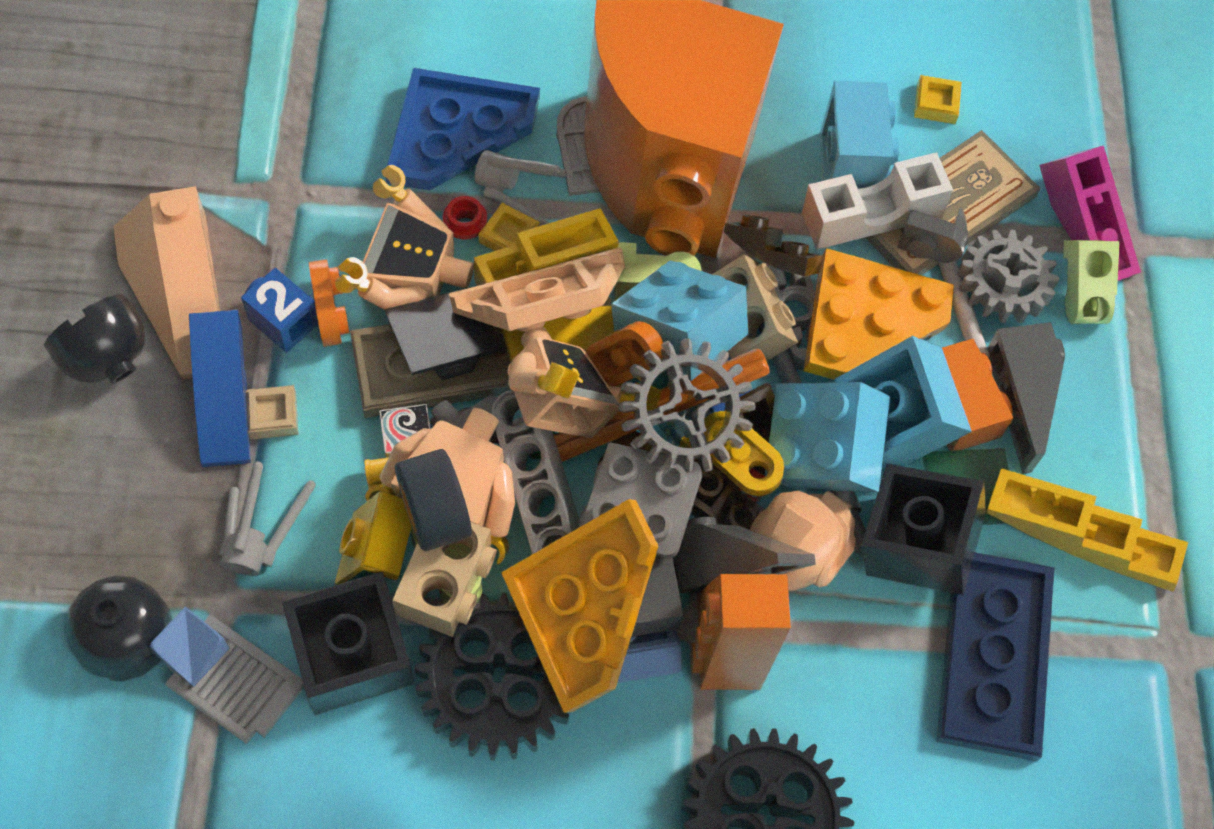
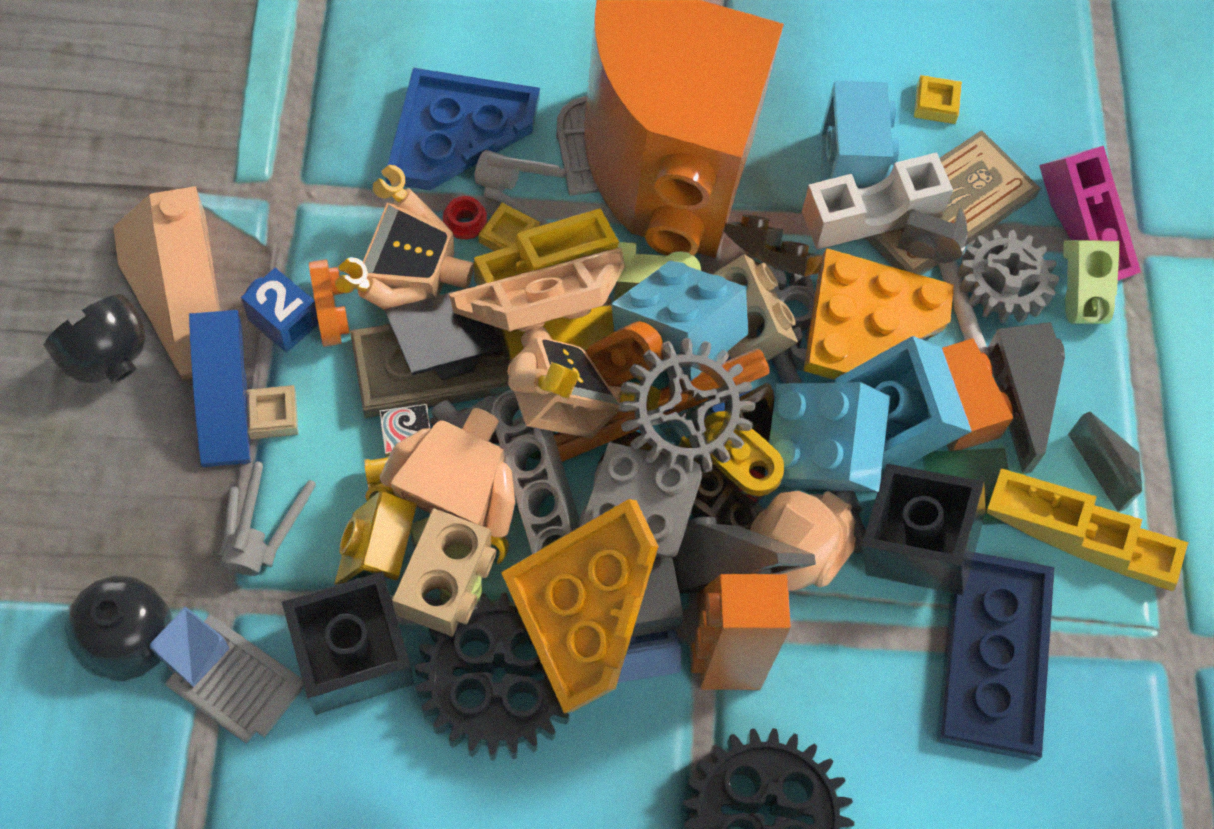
black wheel [395,449,472,551] -> none
none -> clear smoke slope [1068,411,1143,512]

